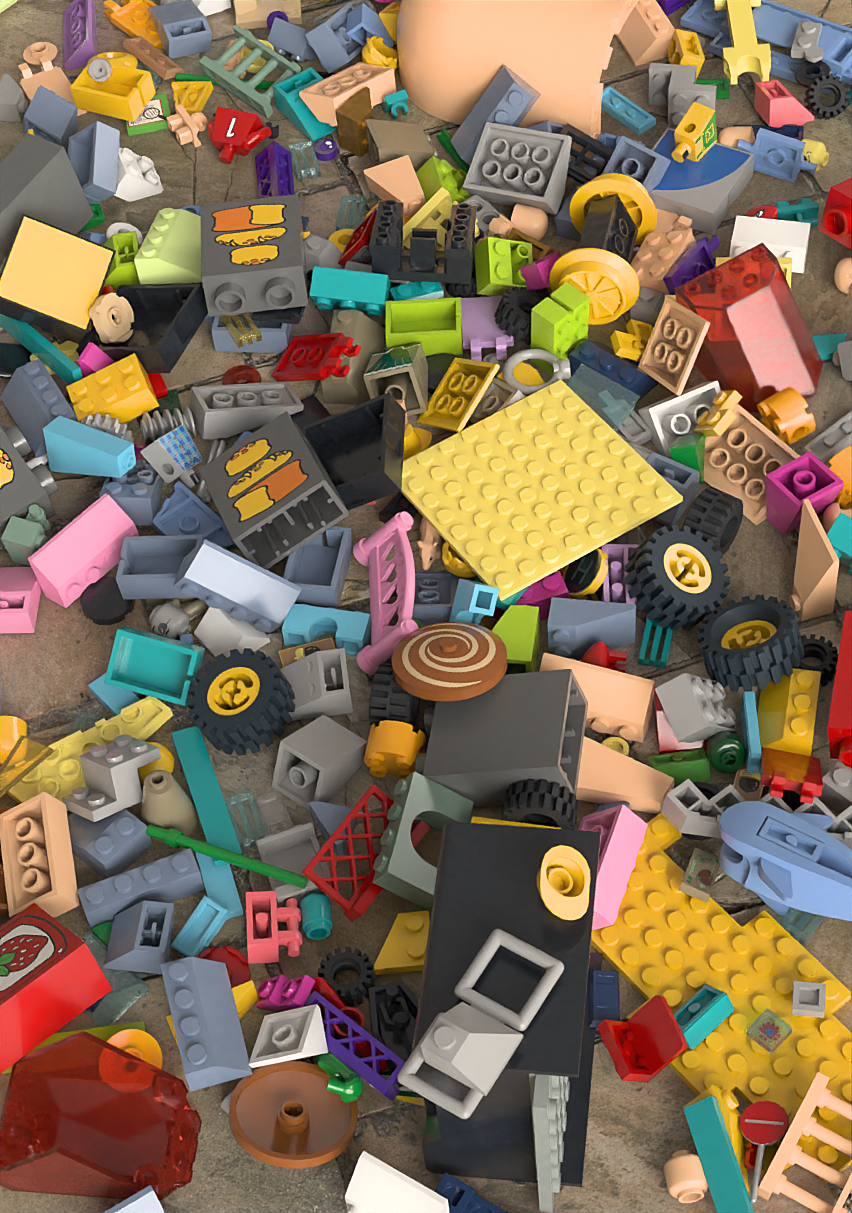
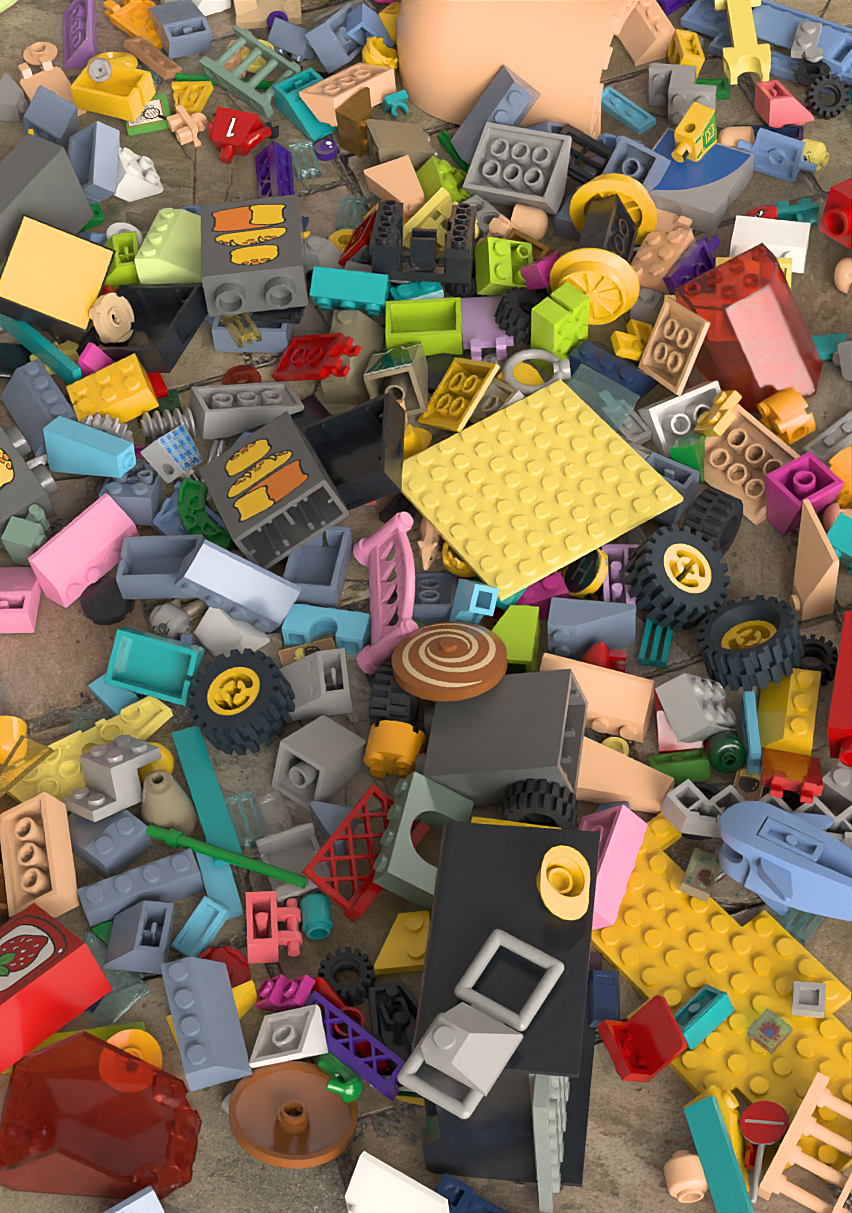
none -> green tile [177,478,235,552]

